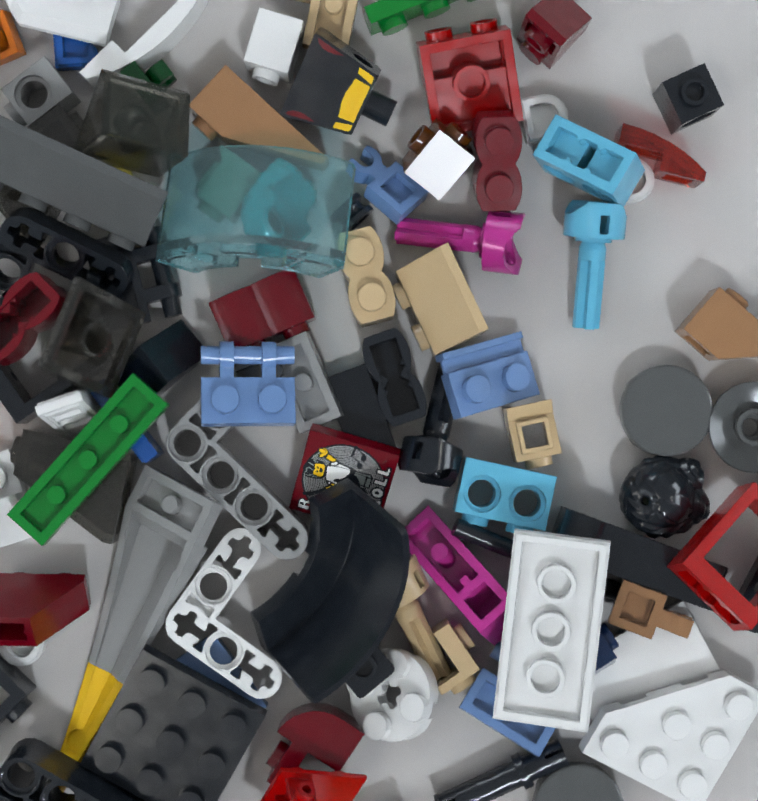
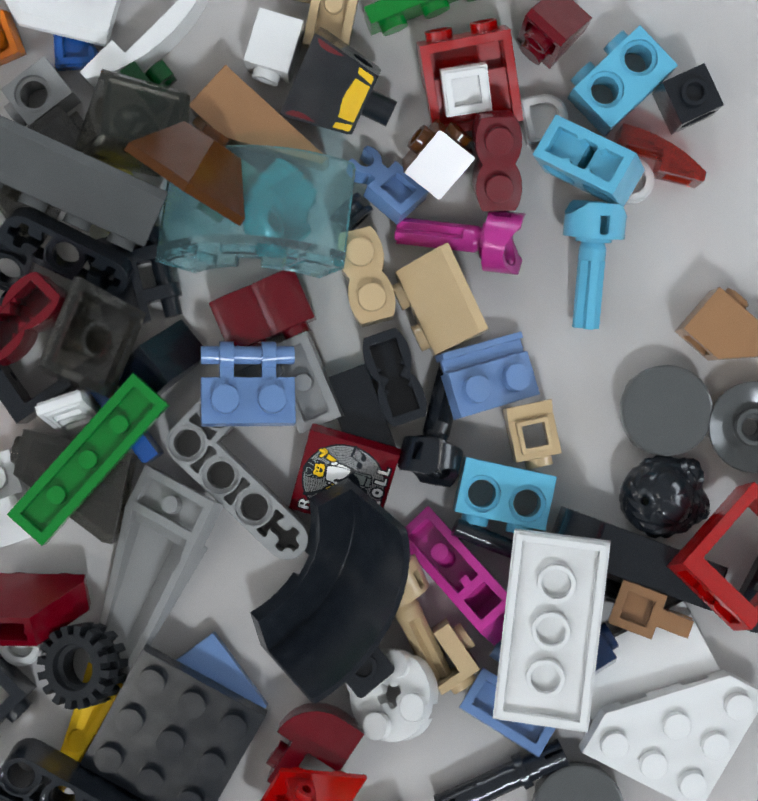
white beam [165,528,282,699] -> none
none -> black tyre [37,622,128,710]
none -> reddish brown slope [124,121,245,226]
none -> white tile [439,62,492,117]
none -> medium azure brick [567,25,678,137]

